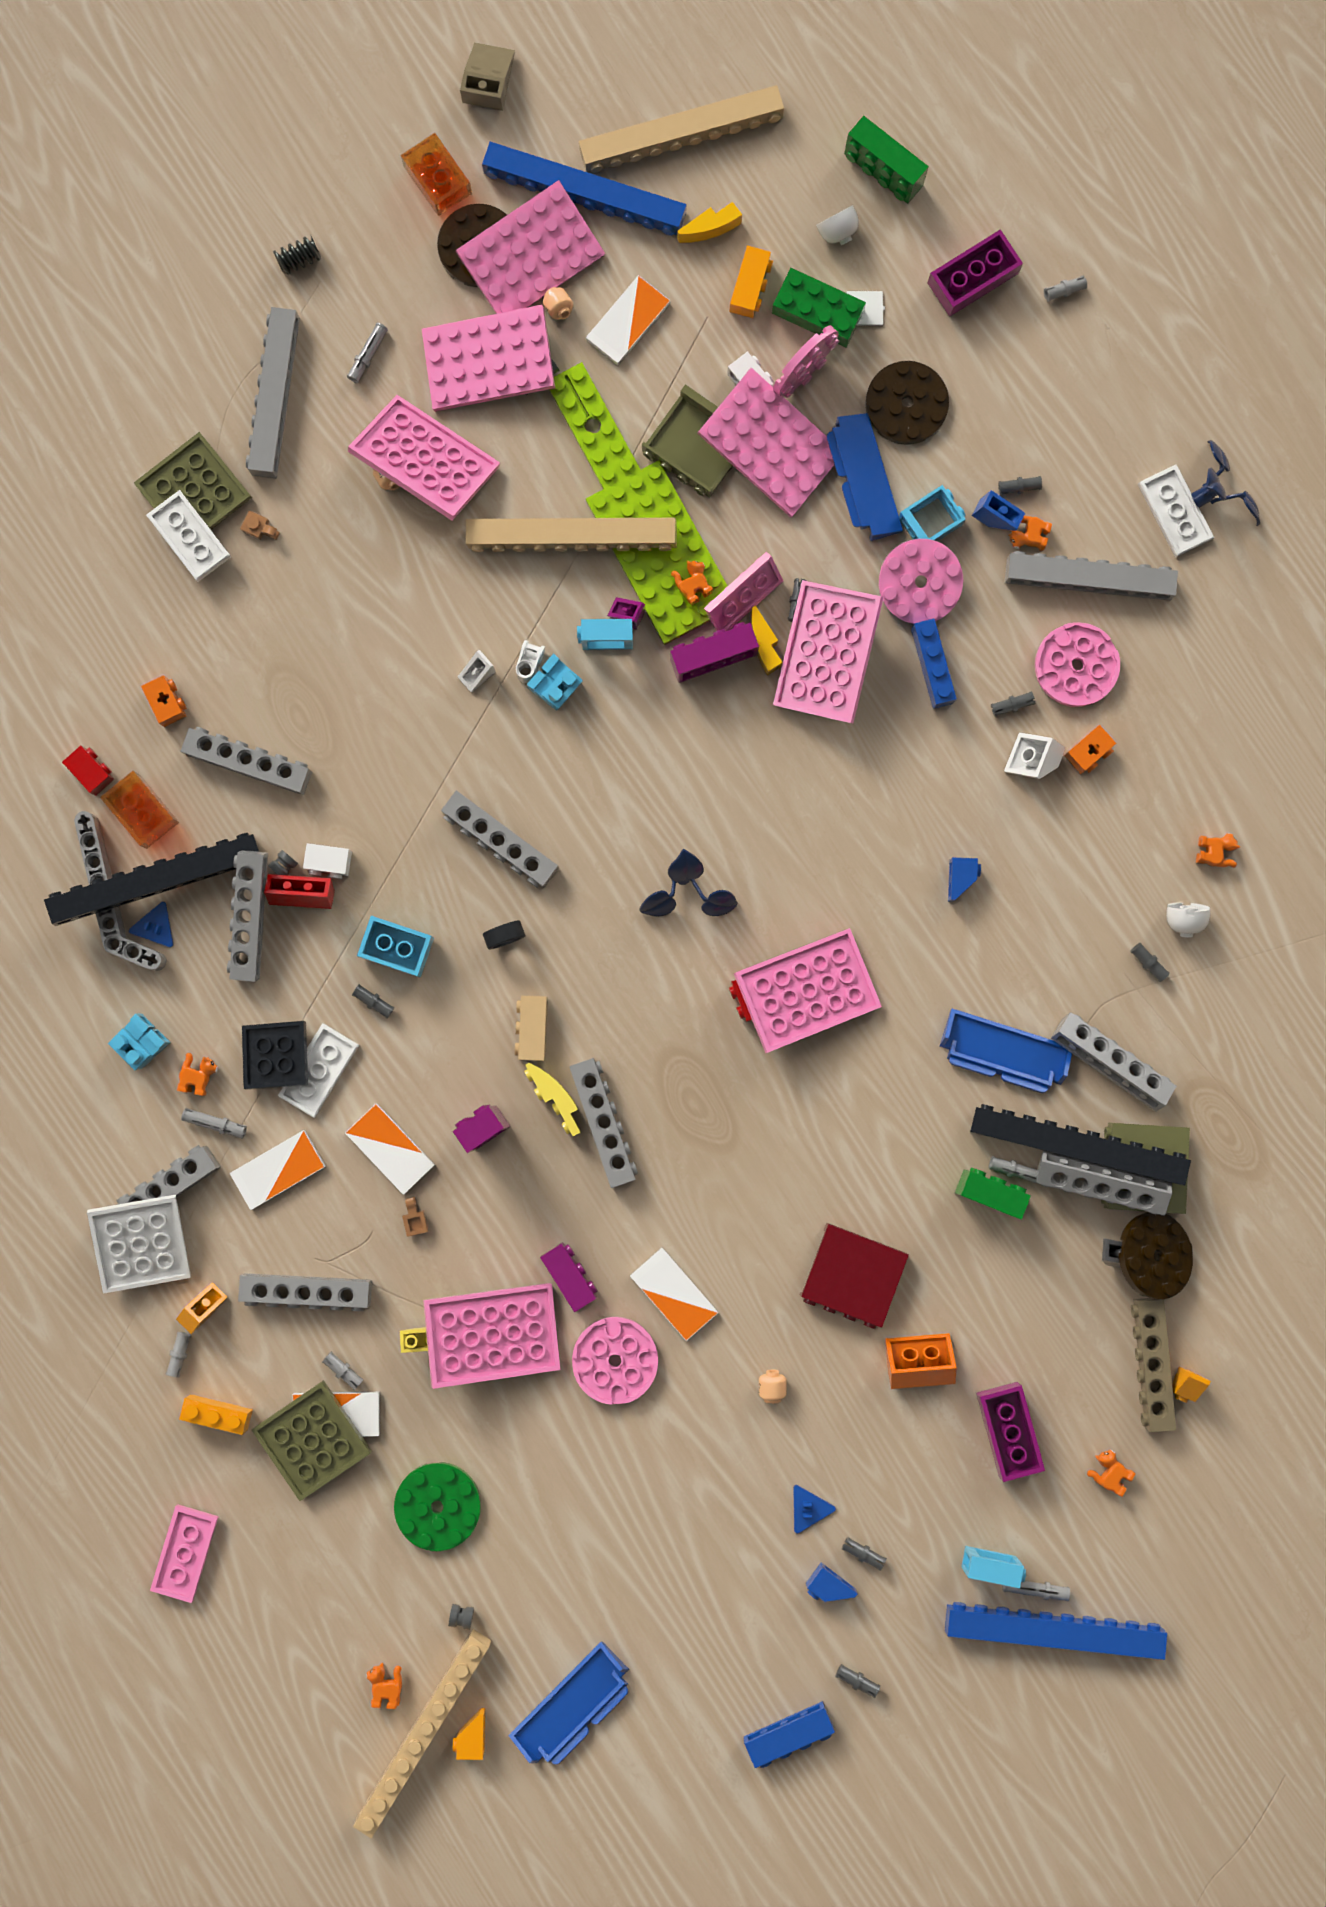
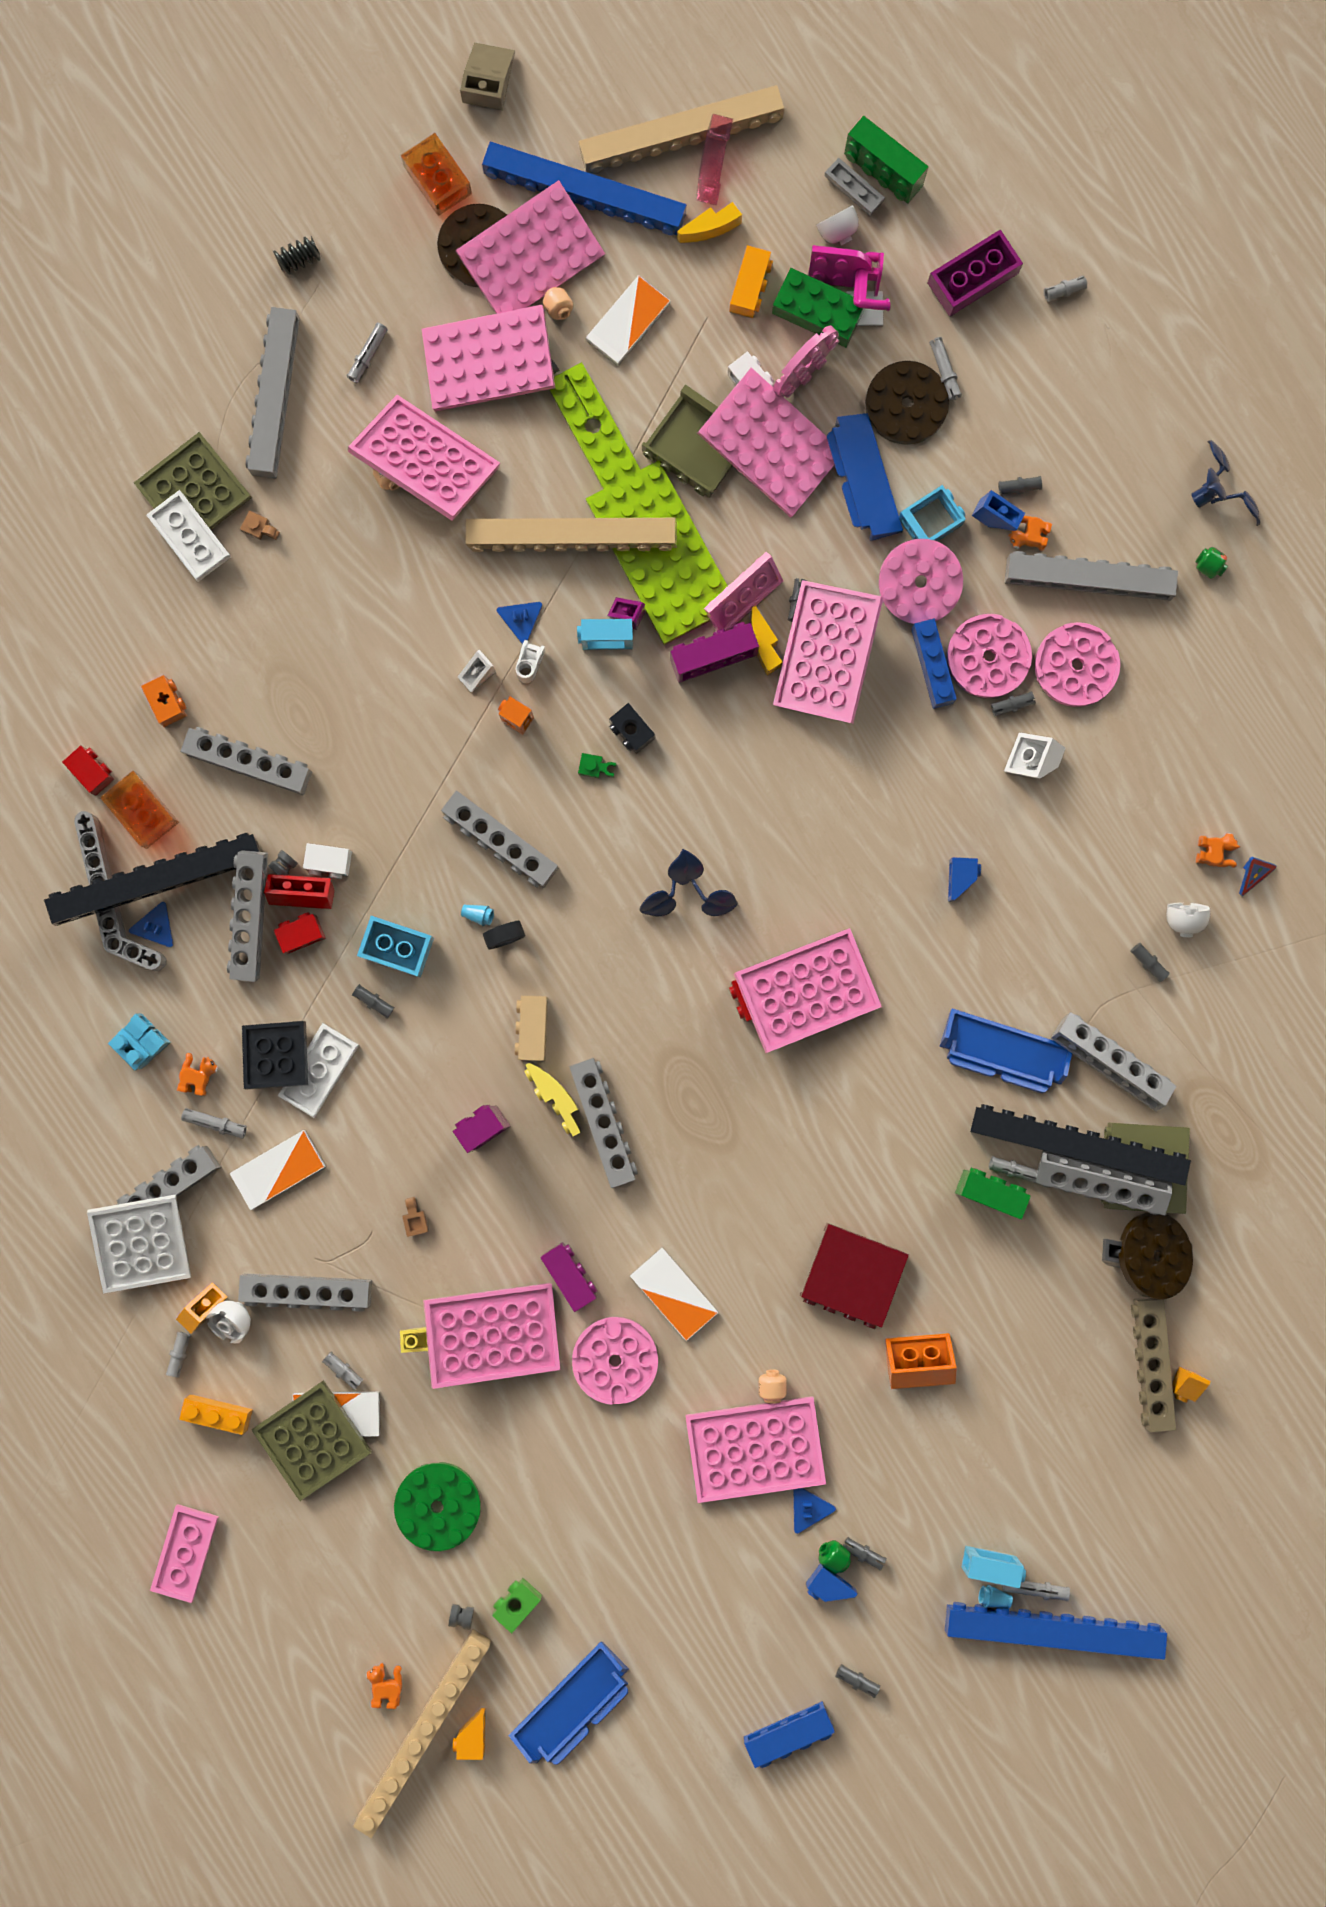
tile [345,1103,435,1195] -> none
medium azure hips [527,653,583,710] -> none
orange animal [671,560,713,606] -> none
magenta brick [976,1382,1045,1482] -> none
orange brick [1064,725,1117,774] -> none
orange animal [1087,1450,1136,1497] -> none
white tile [1137,465,1214,558] -> none
none -> white cylinder [206,1301,251,1344]
none -> red brick [274,912,326,955]
none -> medium azure cone [461,904,494,926]
none -> bright green brick [492,1578,542,1634]
none -> blue piece [497,602,542,644]
none -> orange brick [498,696,534,735]
none -> green plate [578,753,617,778]
none -> black brick [609,703,656,754]
none -> bright pink plate [685,1396,826,1503]
none -> clear pink slope [696,114,733,205]
none -> dark pink plate [808,245,891,311]
none -> green head [818,1540,851,1574]
none -> light grey plate [824,158,885,216]
none -> light grey pin [929,337,962,401]
none -> bright pink plate [947,614,1032,698]
none -> medium azure cone [978,1585,1013,1608]
none -> green head [1195,547,1228,579]
none -> piece [1239,857,1277,896]

